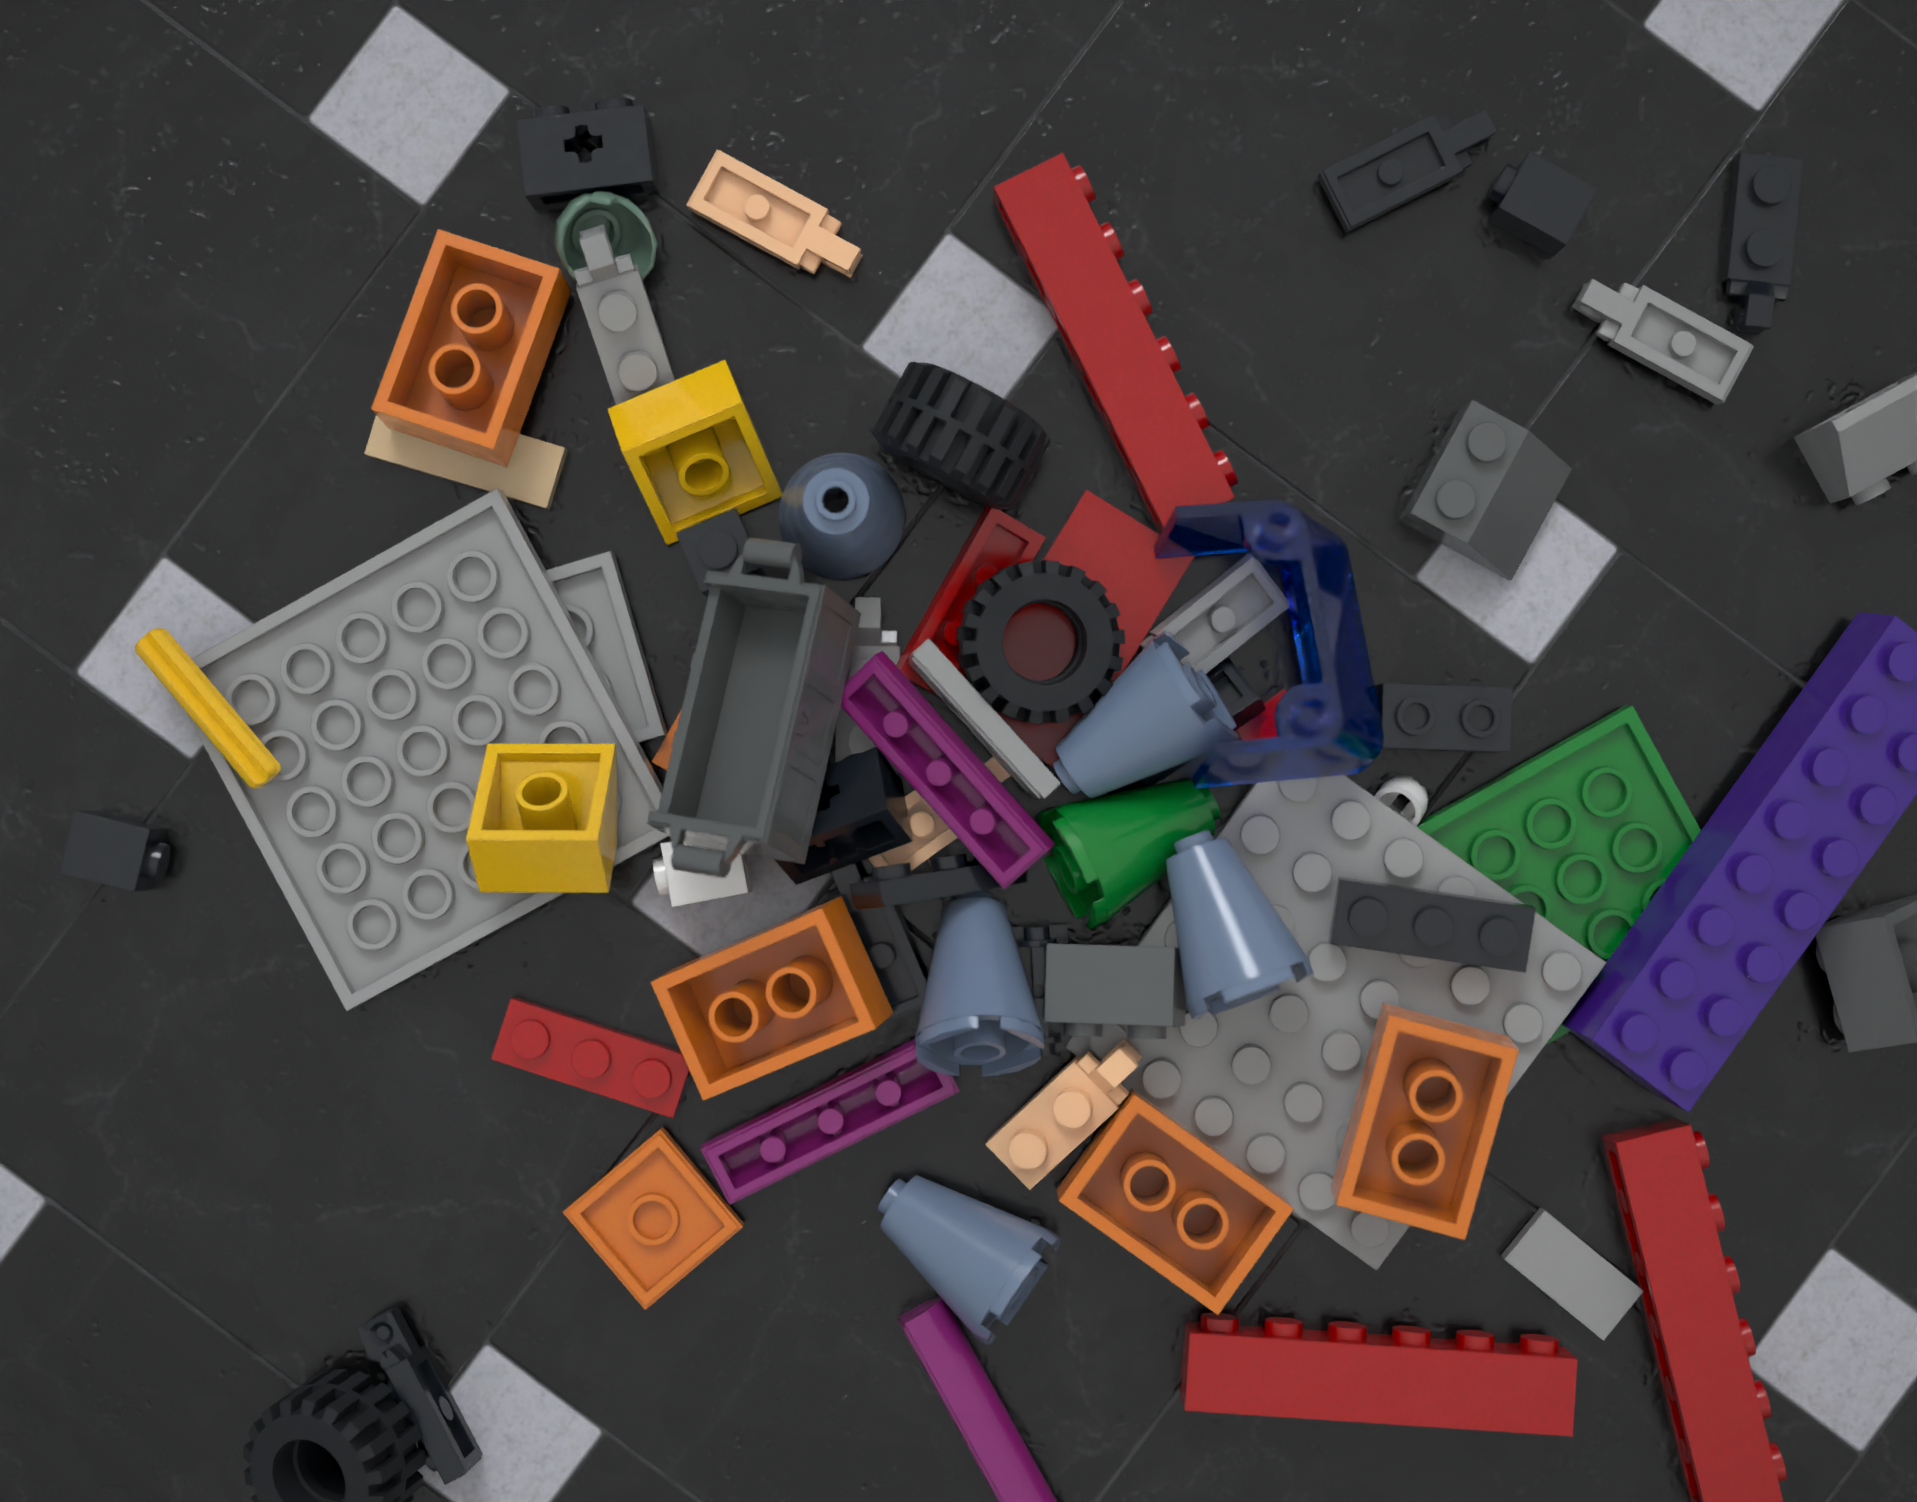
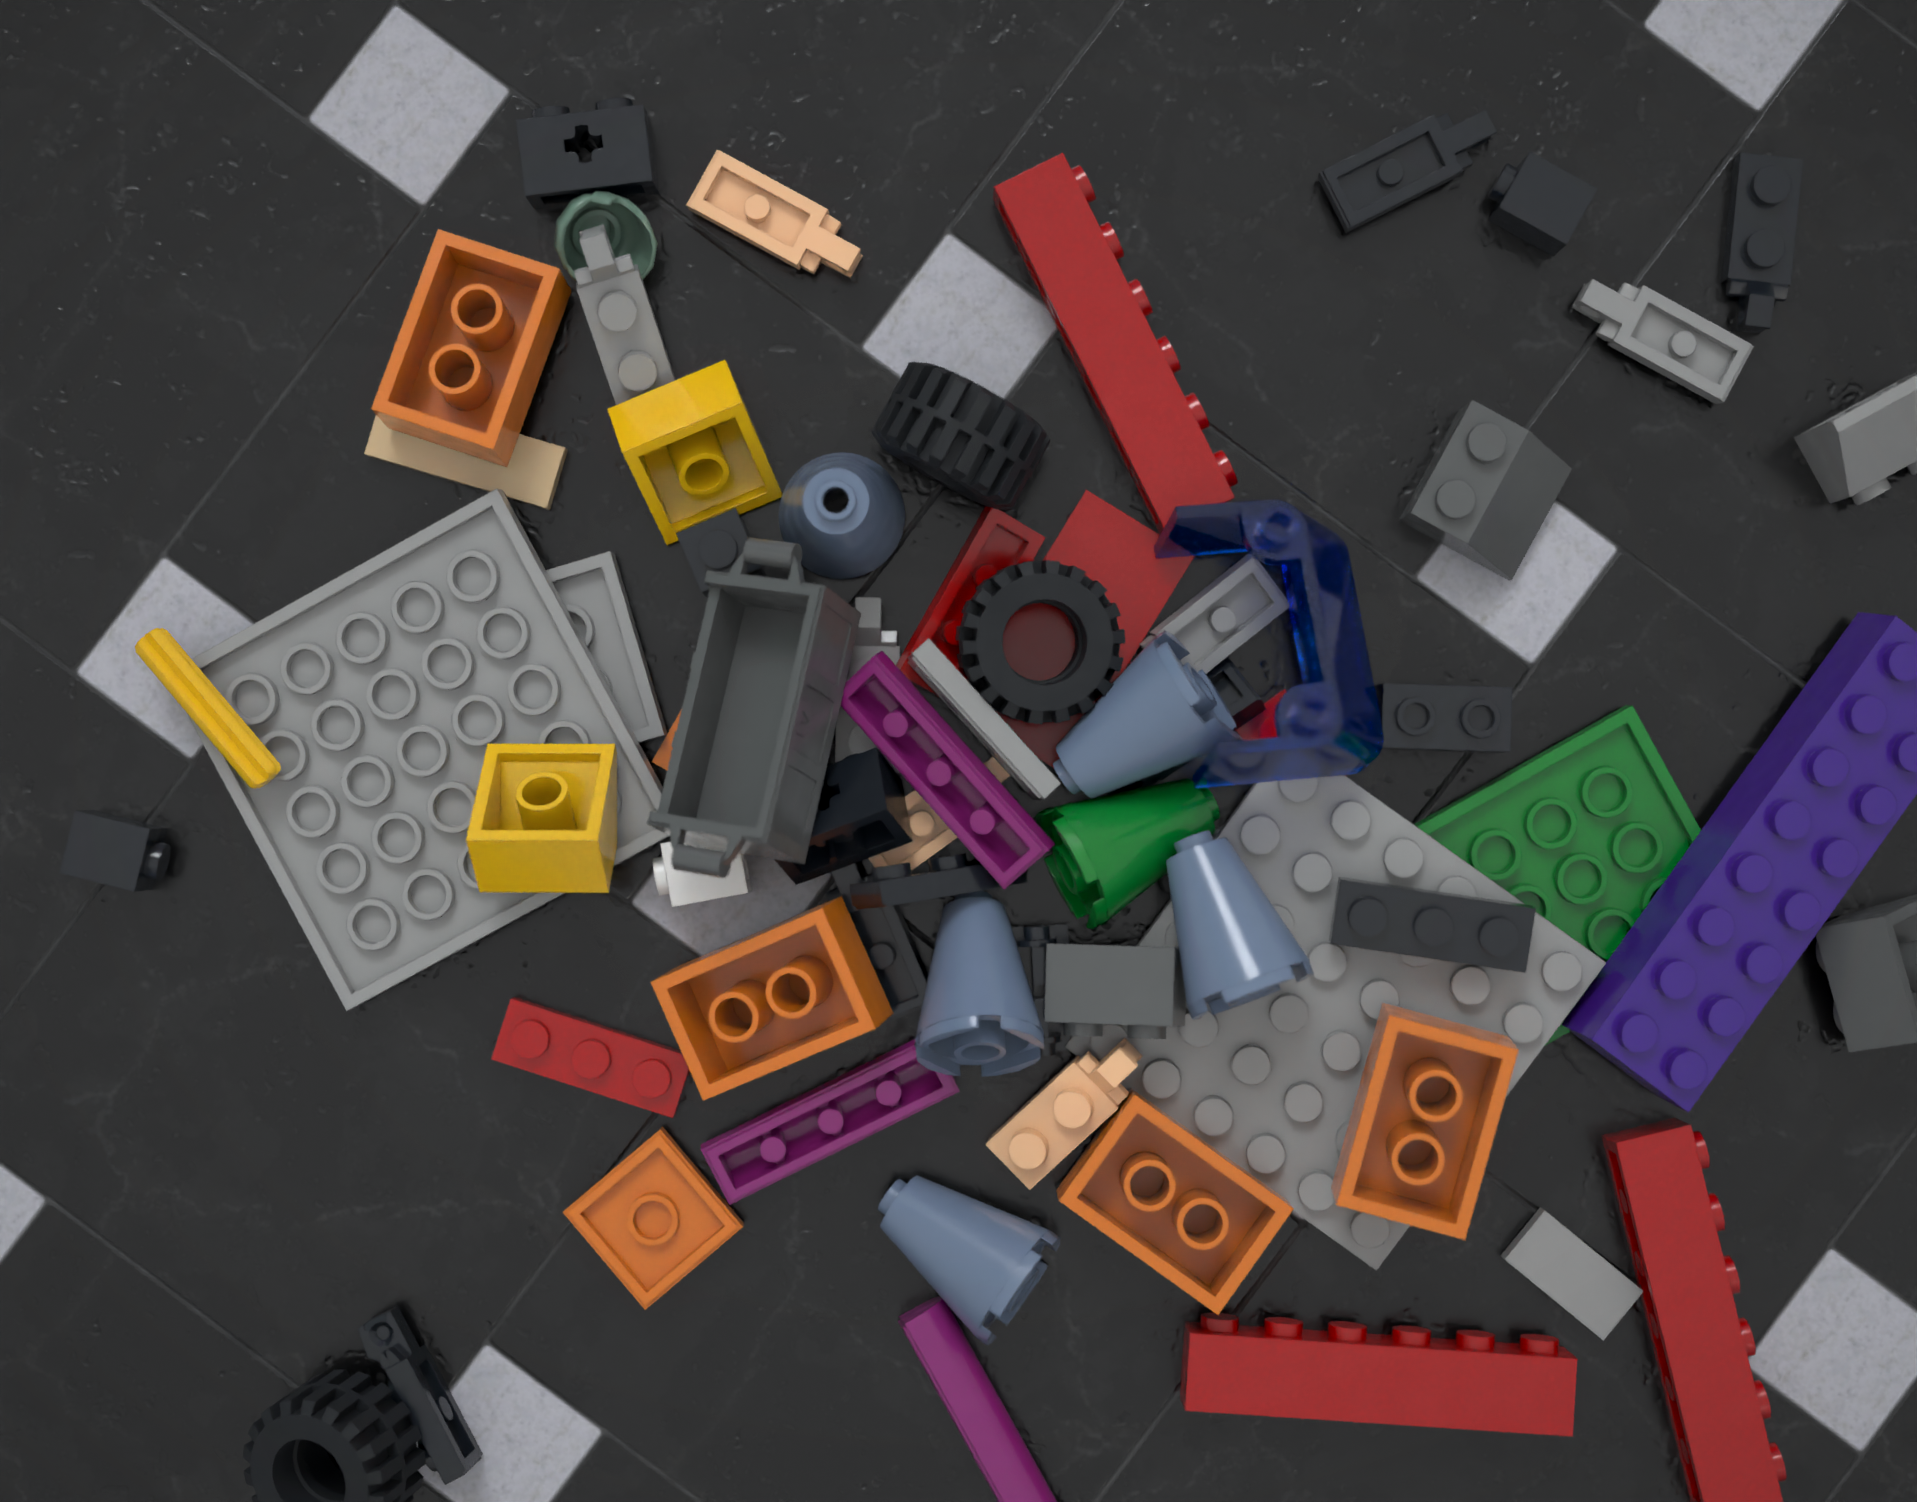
white hinge [1375,775,1428,826] -> none

